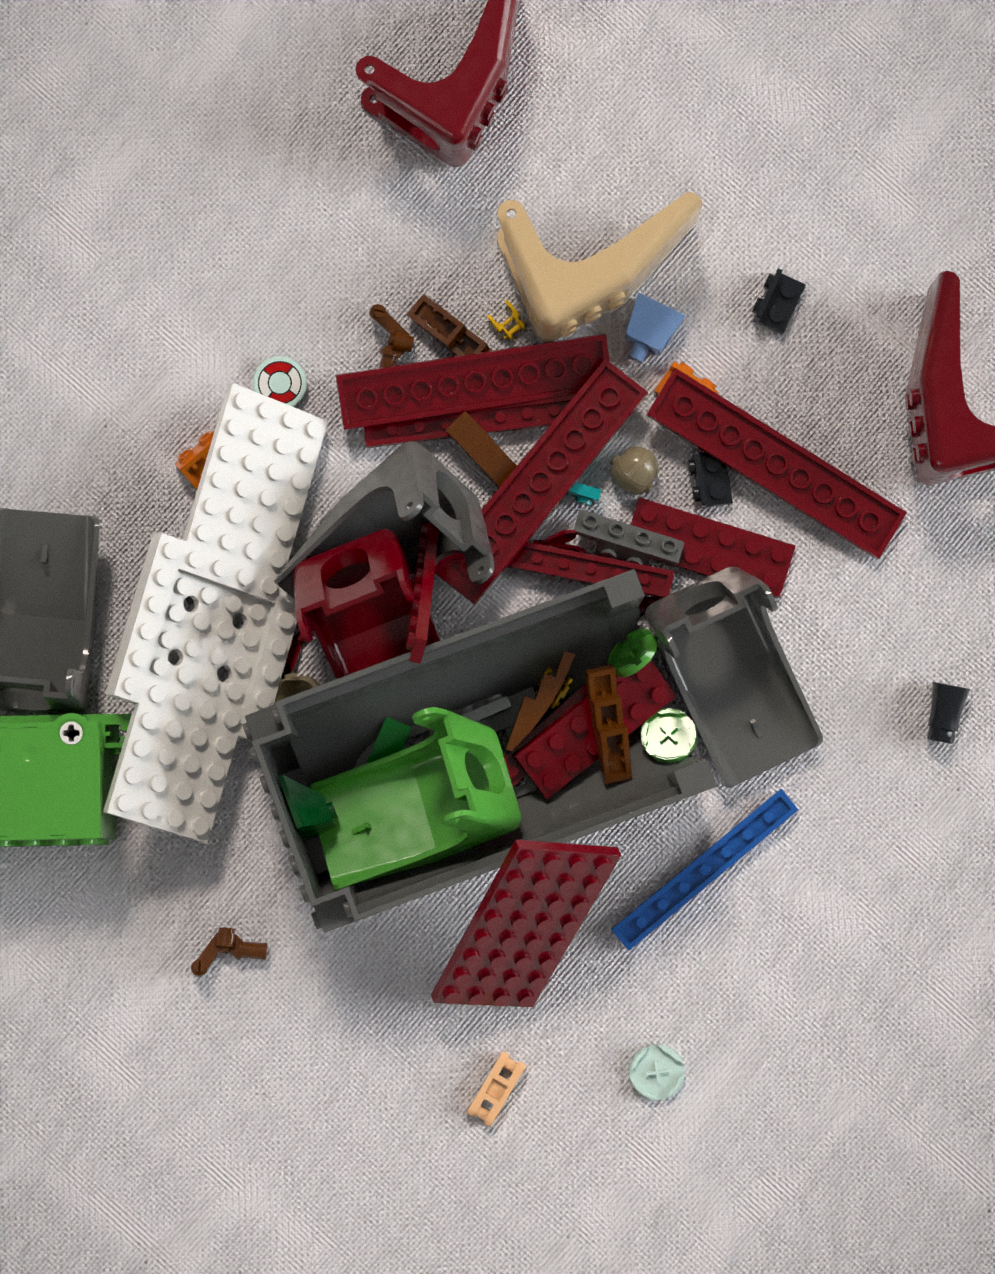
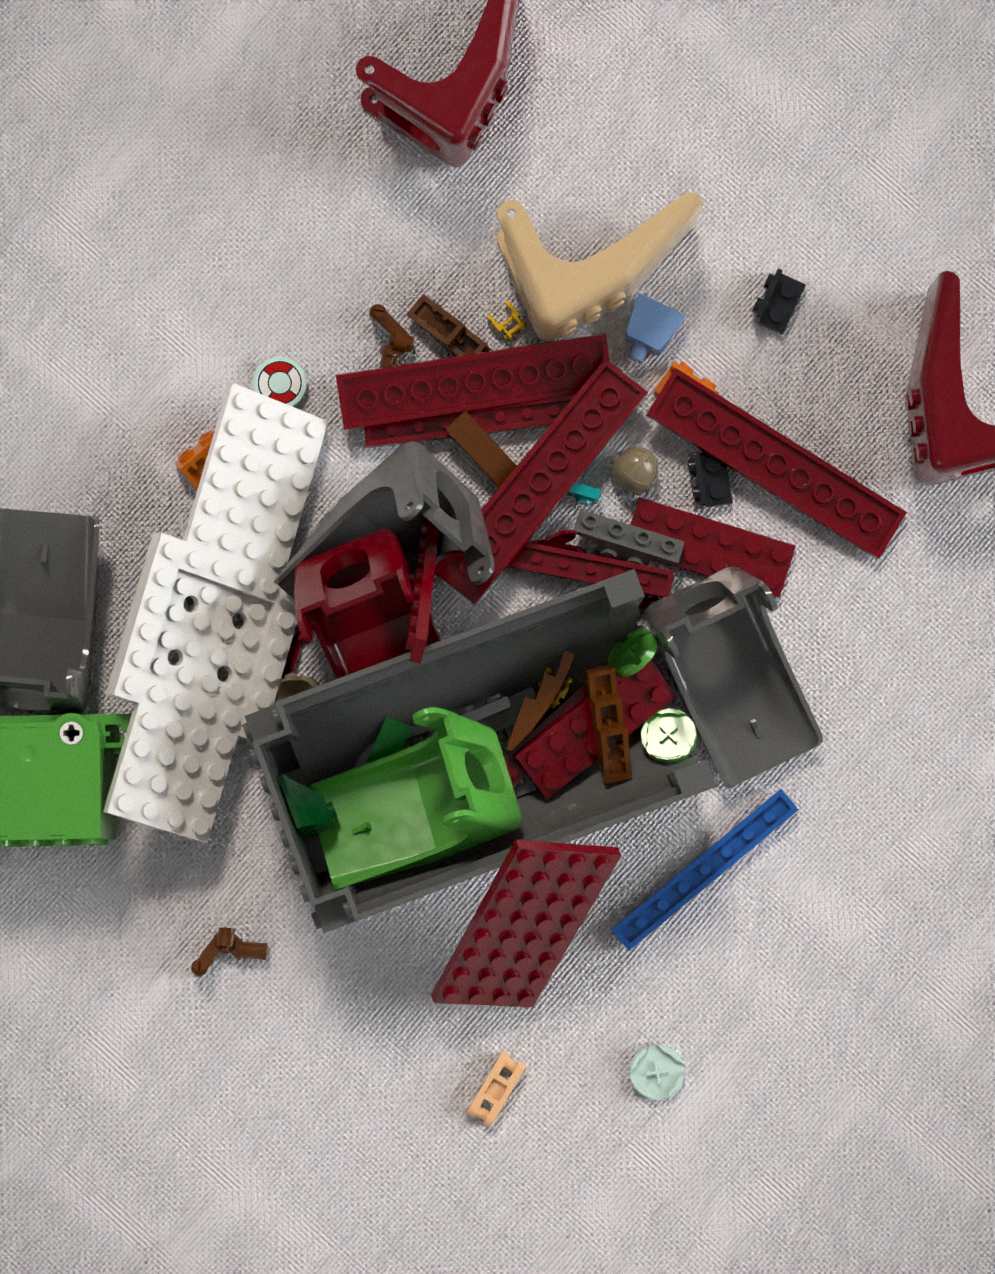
black plant [927,682,970,744] -> none

